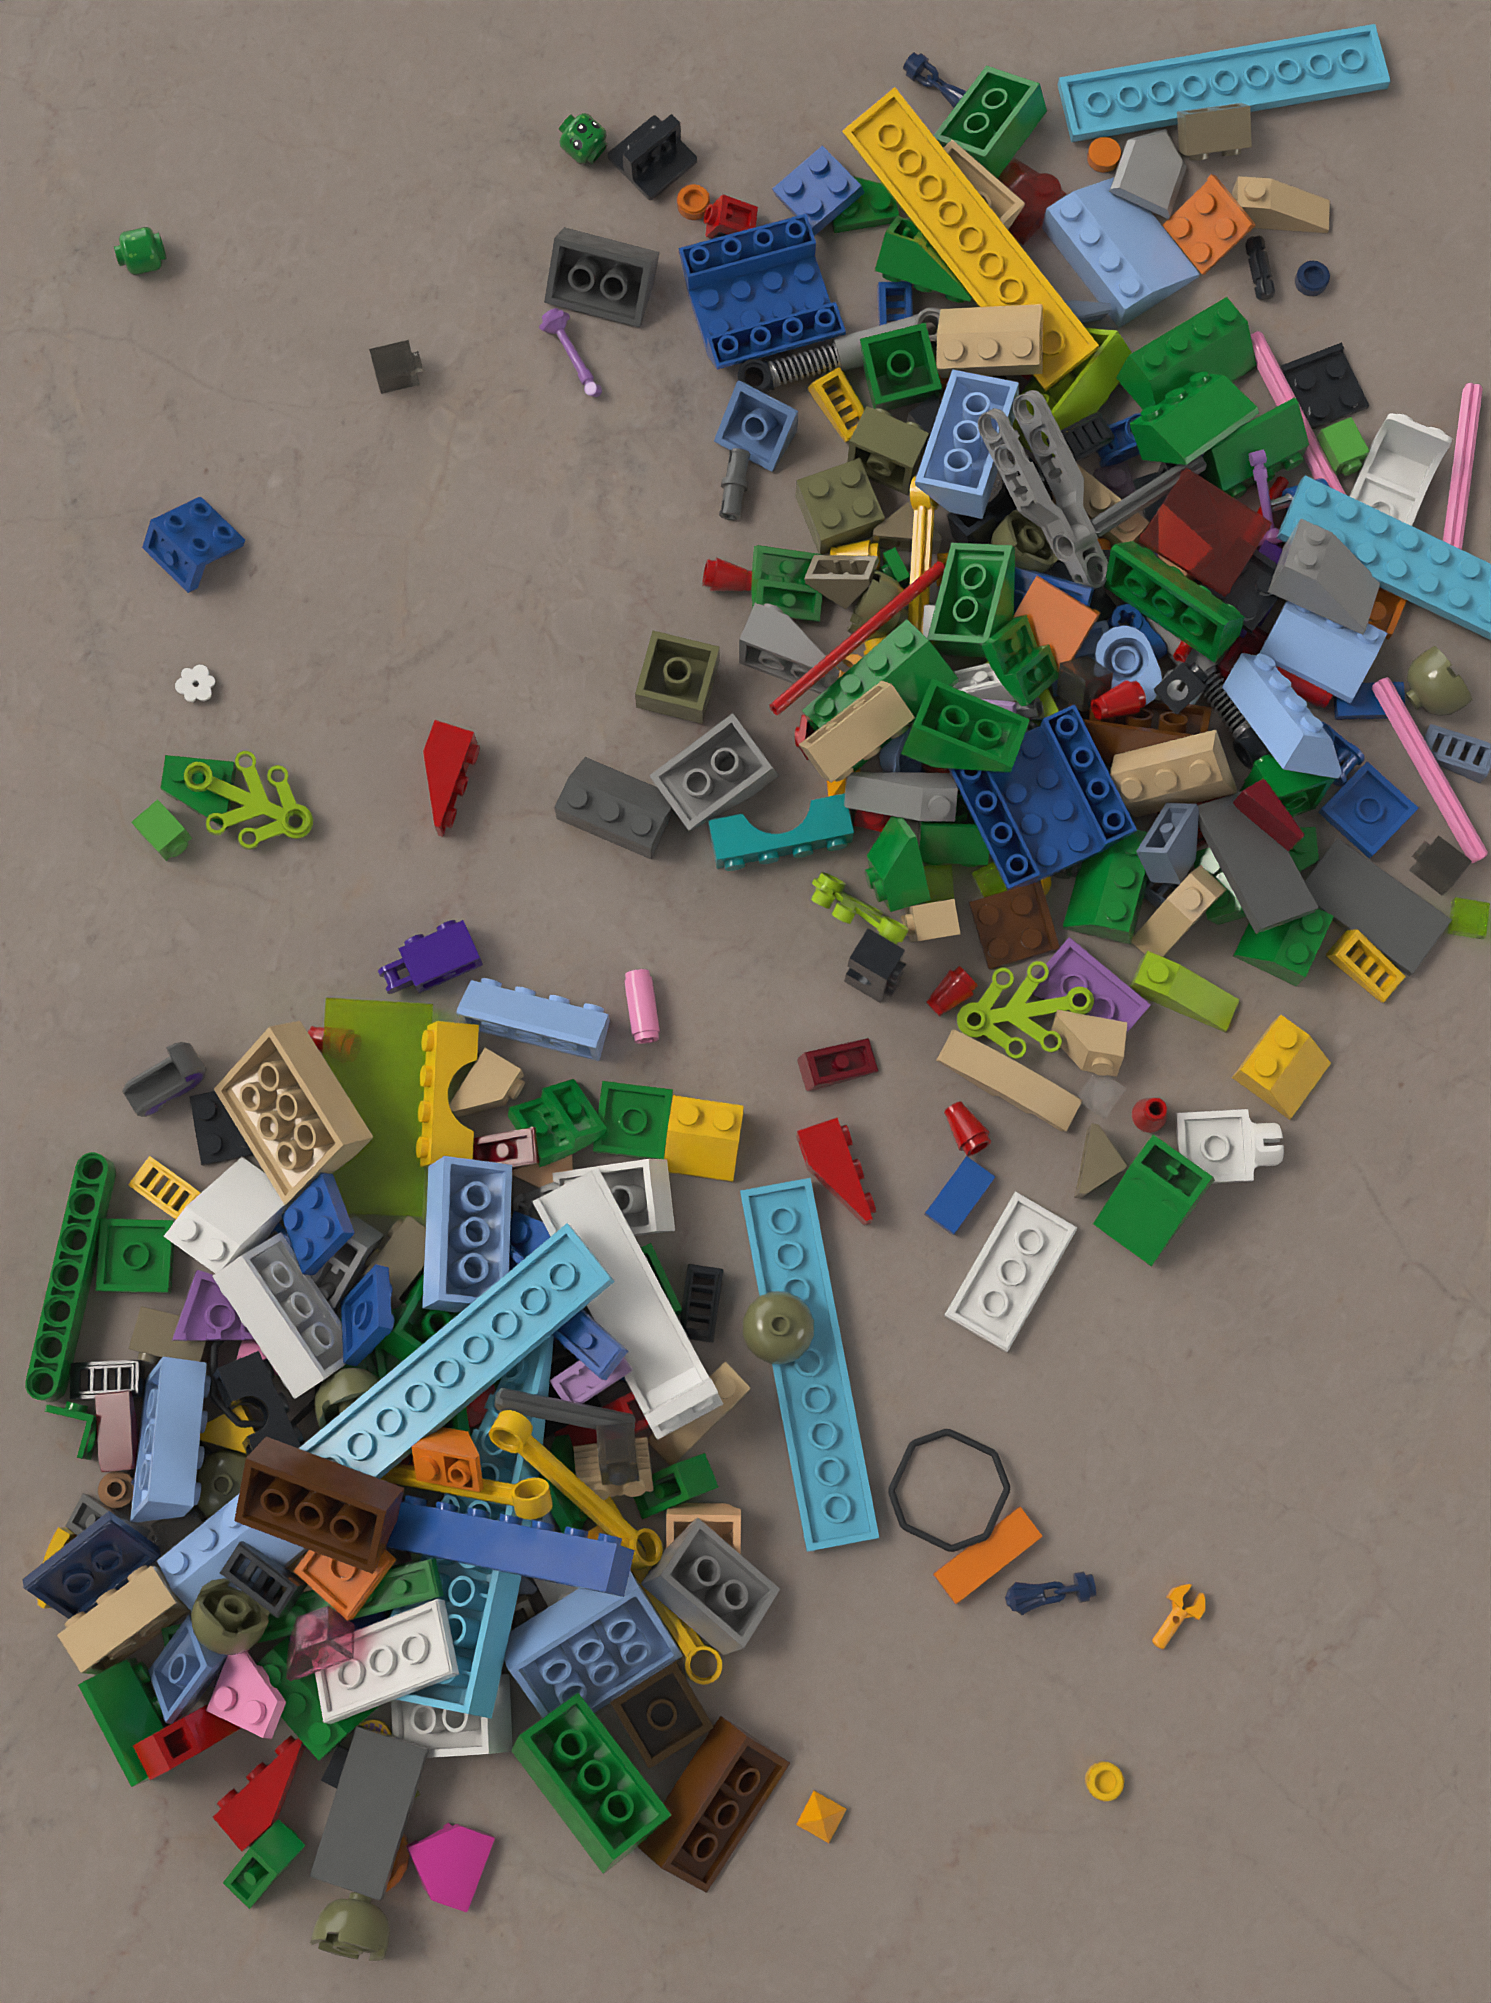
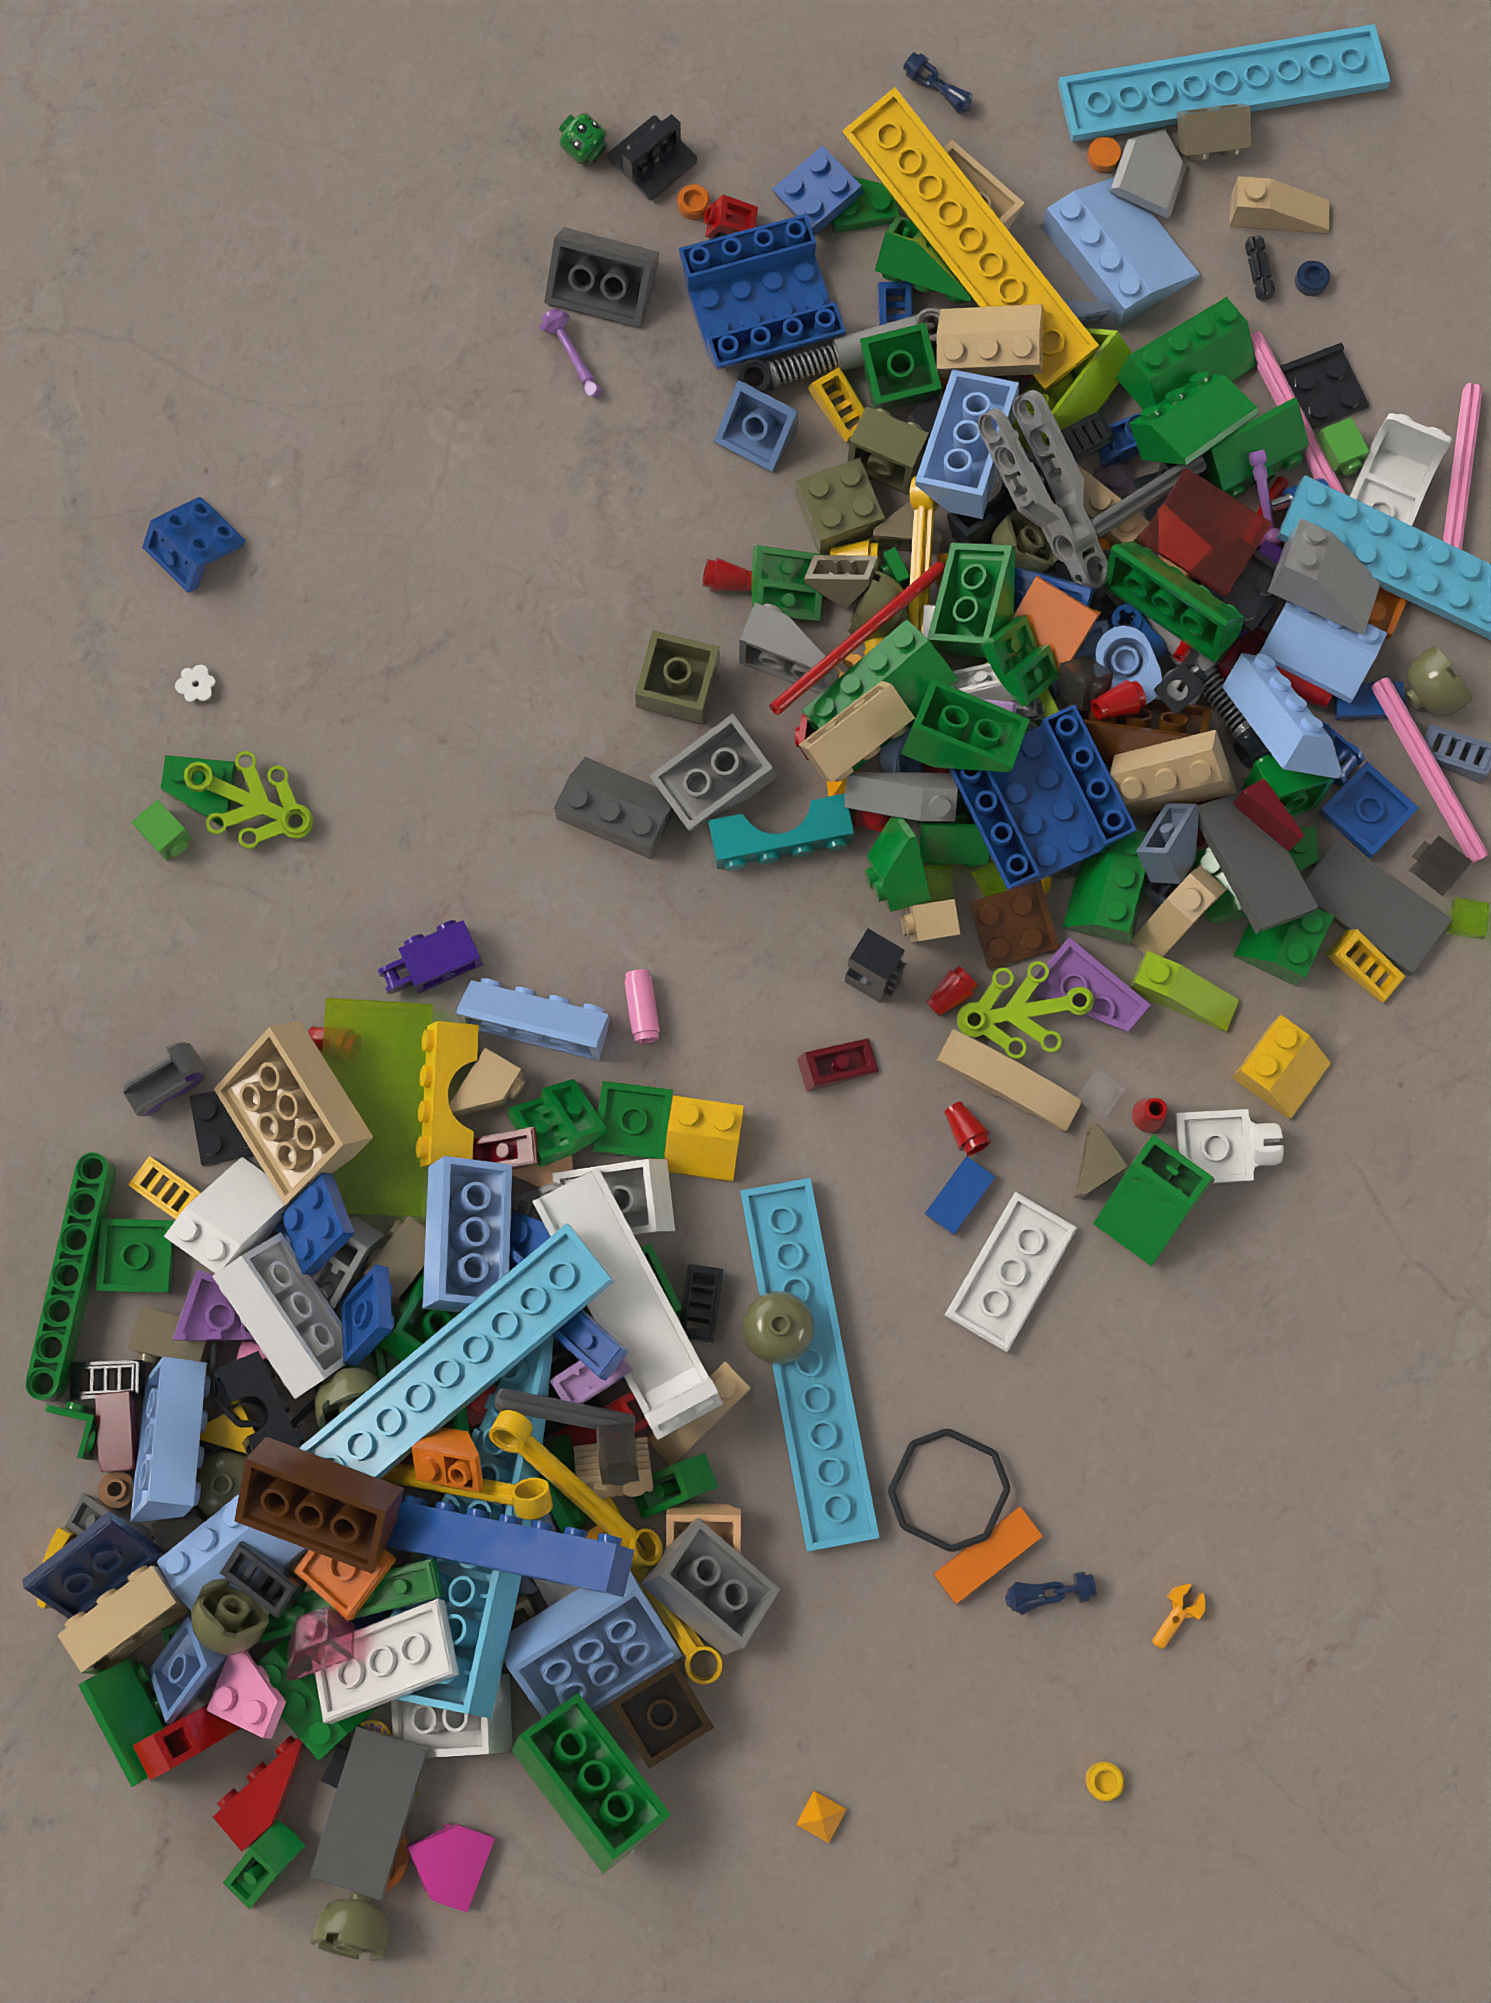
green head [114,227,167,275] -> none
clear smoke brick [369,340,423,394] -> none
red slope [423,720,480,837] -> none
reddish brown slope [638,1716,790,1893] -> none
dark grey pin [719,448,750,520] -> none
red slope [796,1117,876,1226] -> none
lime plant [811,872,909,945] -> none
green slope [933,65,1047,178] -> none
clear red slope [997,158,1066,245] -> none
tan slope [1050,1010,1127,1077] -> none
orange piece [1162,174,1256,275] -> none

